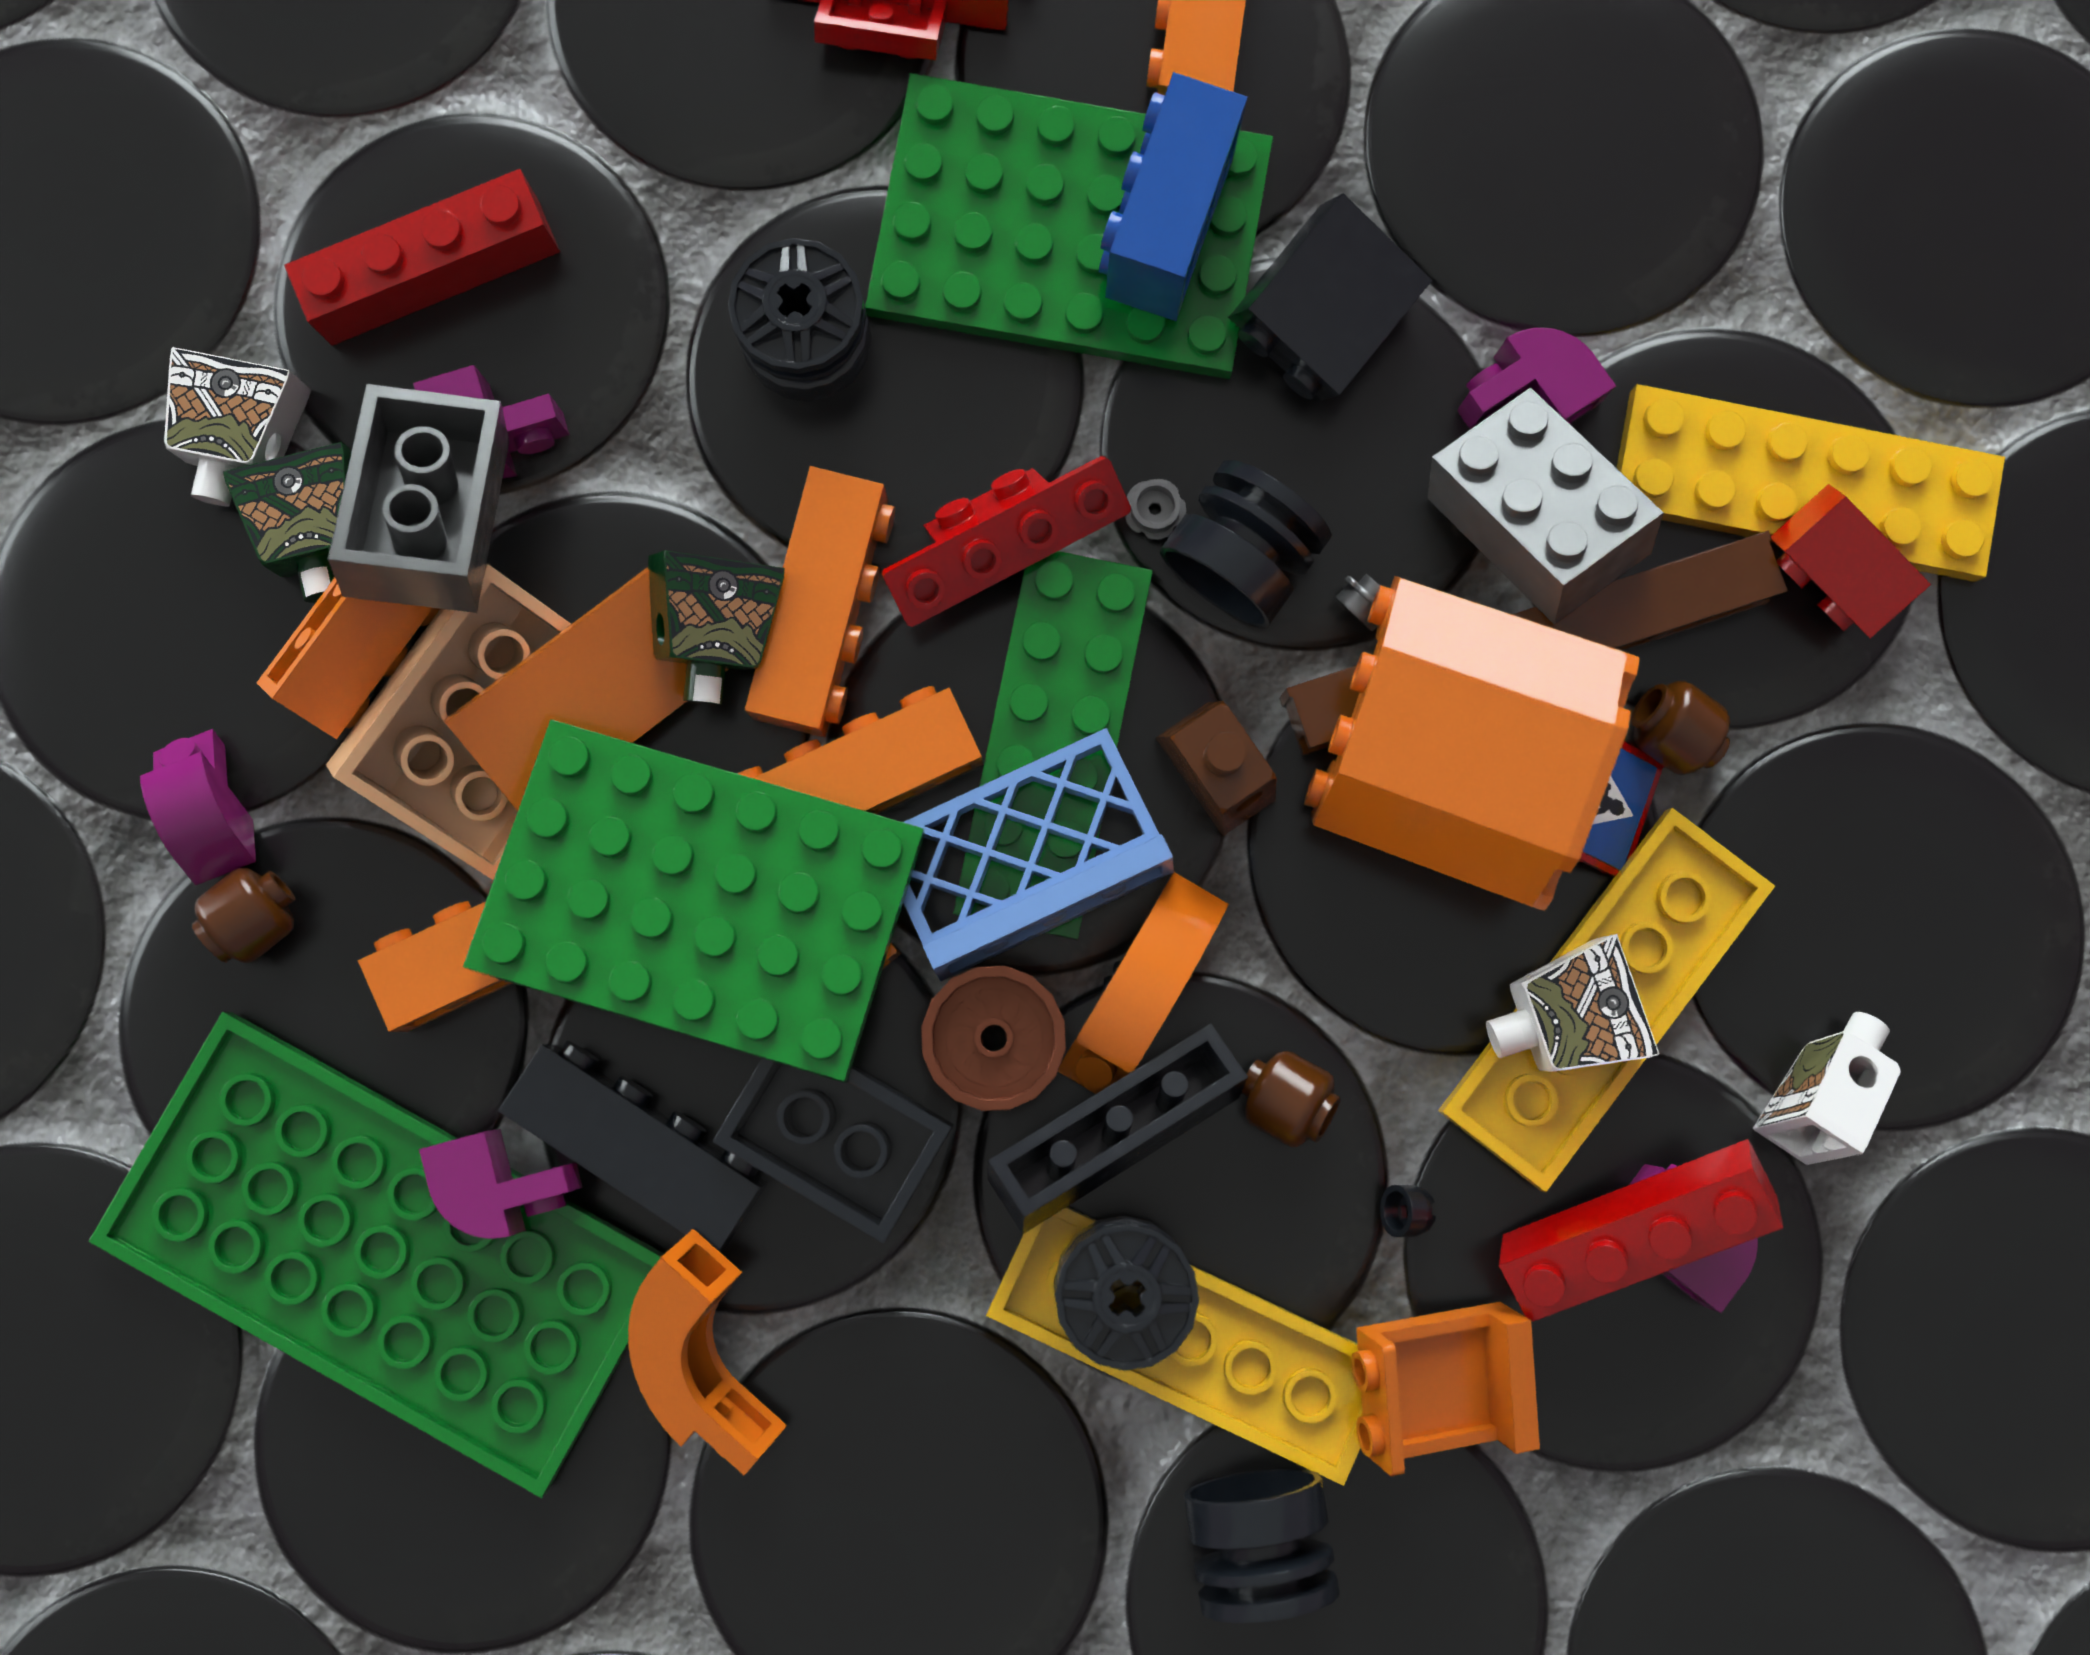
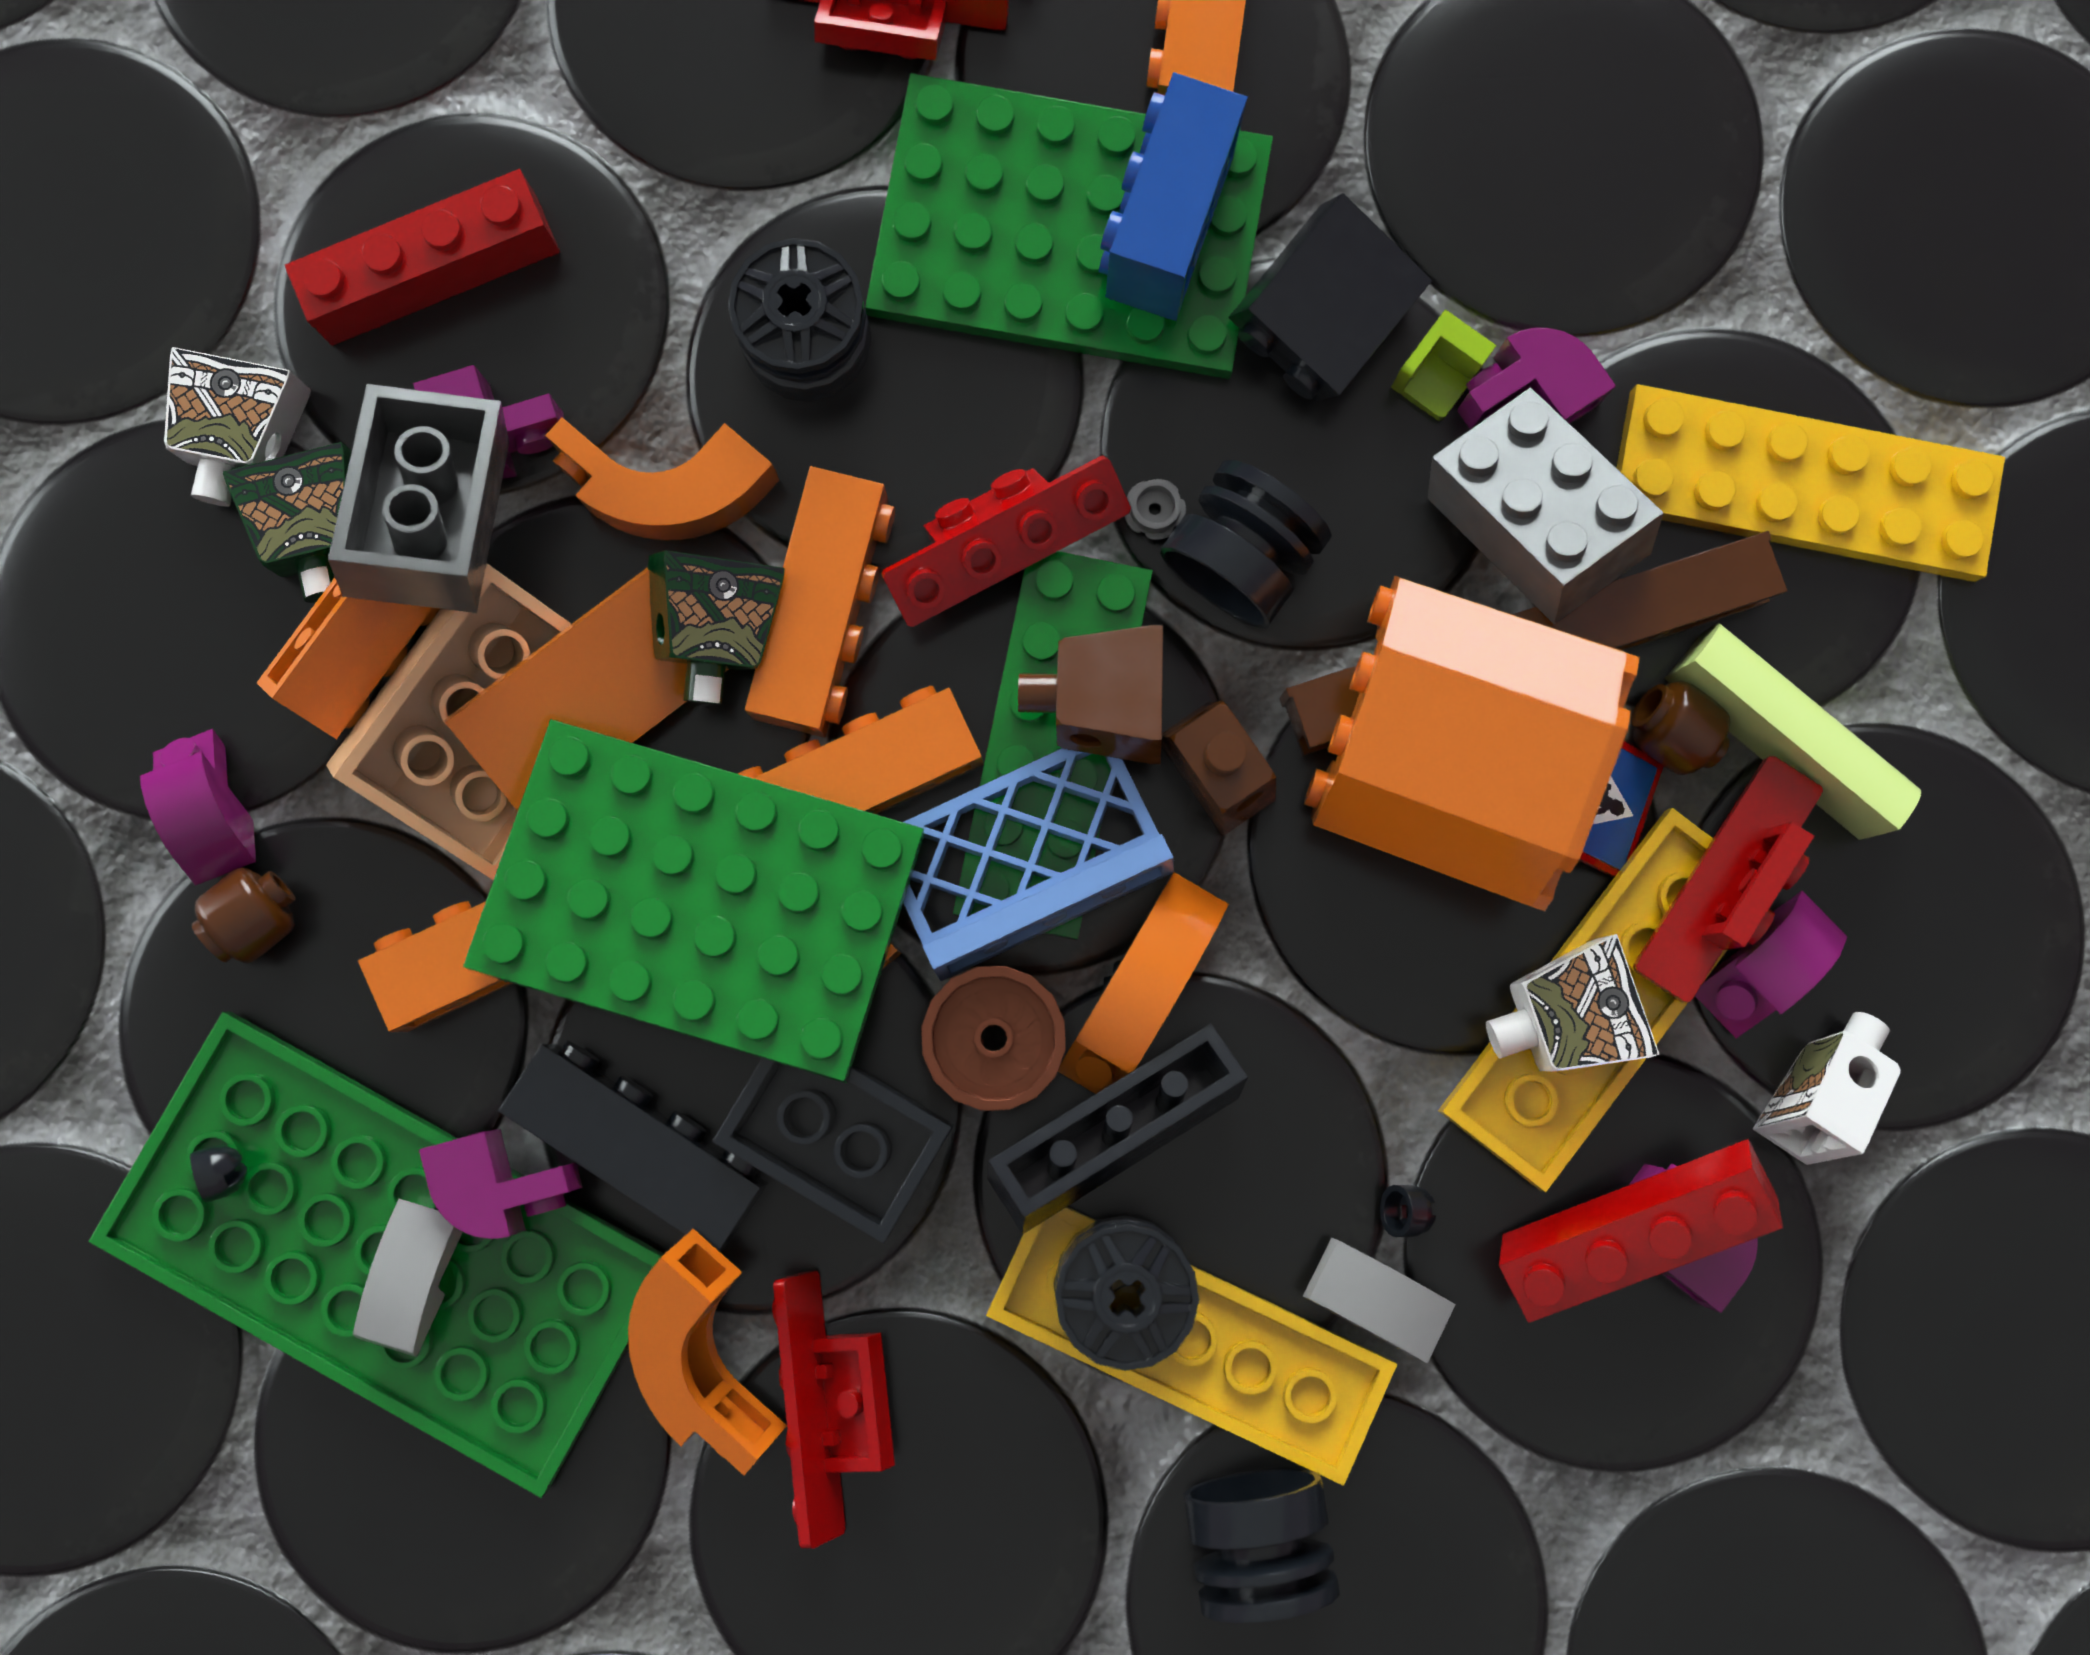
reddish brown head [1241,1051,1341,1147] -> none
flat silver plate [1336,574,1380,631] -> none
orange panel [1351,1302,1540,1476] -> none
red brick [1771,484,1931,638] -> none
none -> black hinge [190,1145,247,1203]
none -> light grey slope [353,1199,462,1357]
none -> orange arch [545,417,780,540]
none -> red bracket [772,1271,895,1548]
none -> reddish brown torso [1018,625,1163,764]
none -> light grey slope [1303,1238,1456,1364]
none -> lime panel [1391,309,1497,421]
none -> red bracket [1633,756,1823,1002]
none -> yellowish green brick [1665,623,1921,840]
none -> magenta brick [1695,890,1847,1039]

